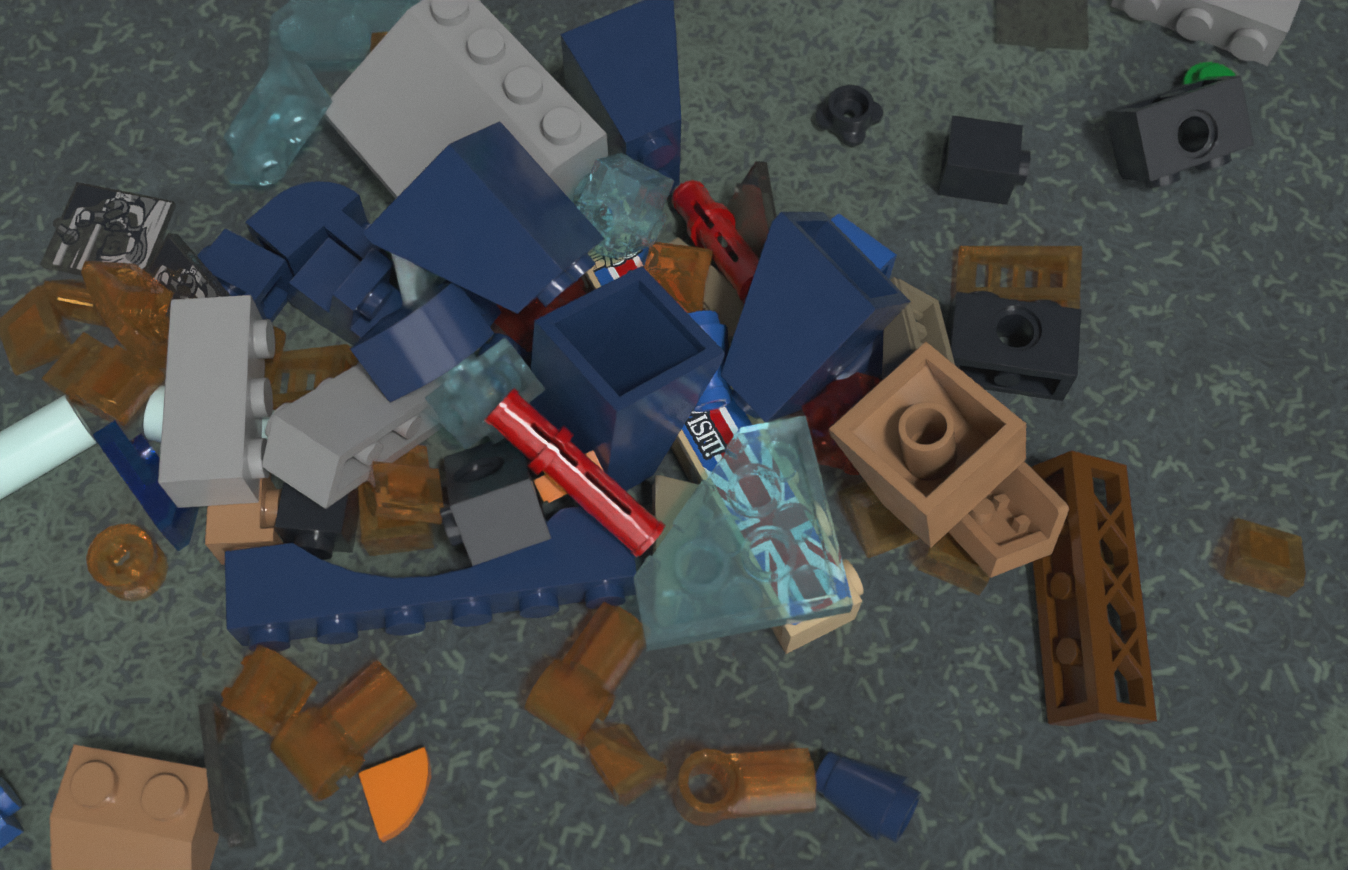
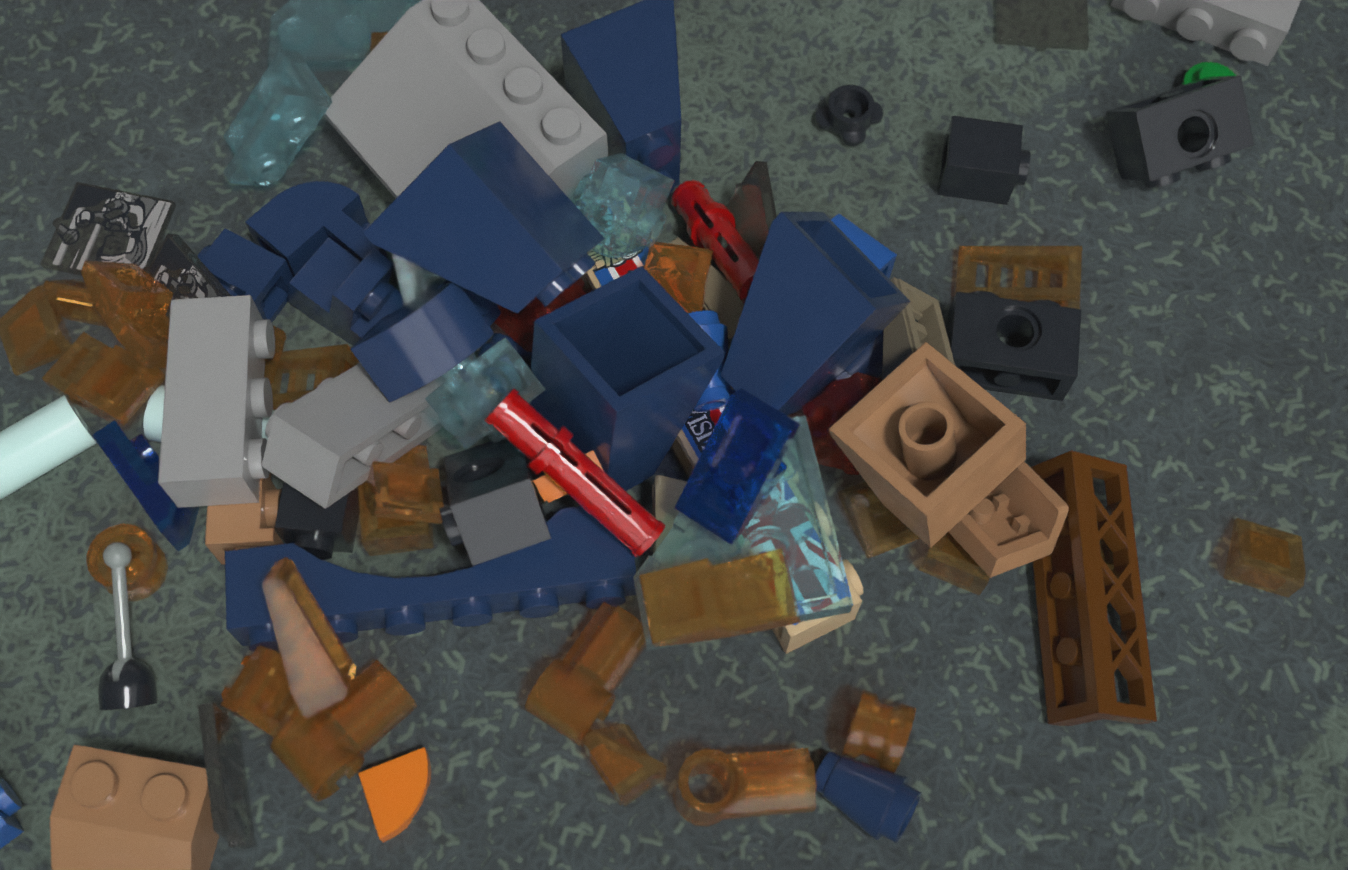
none -> hinge [98,542,157,710]
none -> clear orange slope [262,557,357,719]
none -> clear orange slope [639,548,801,646]
none -> clear blue slope [674,388,801,545]
none -> clear orange wheel [841,689,916,773]

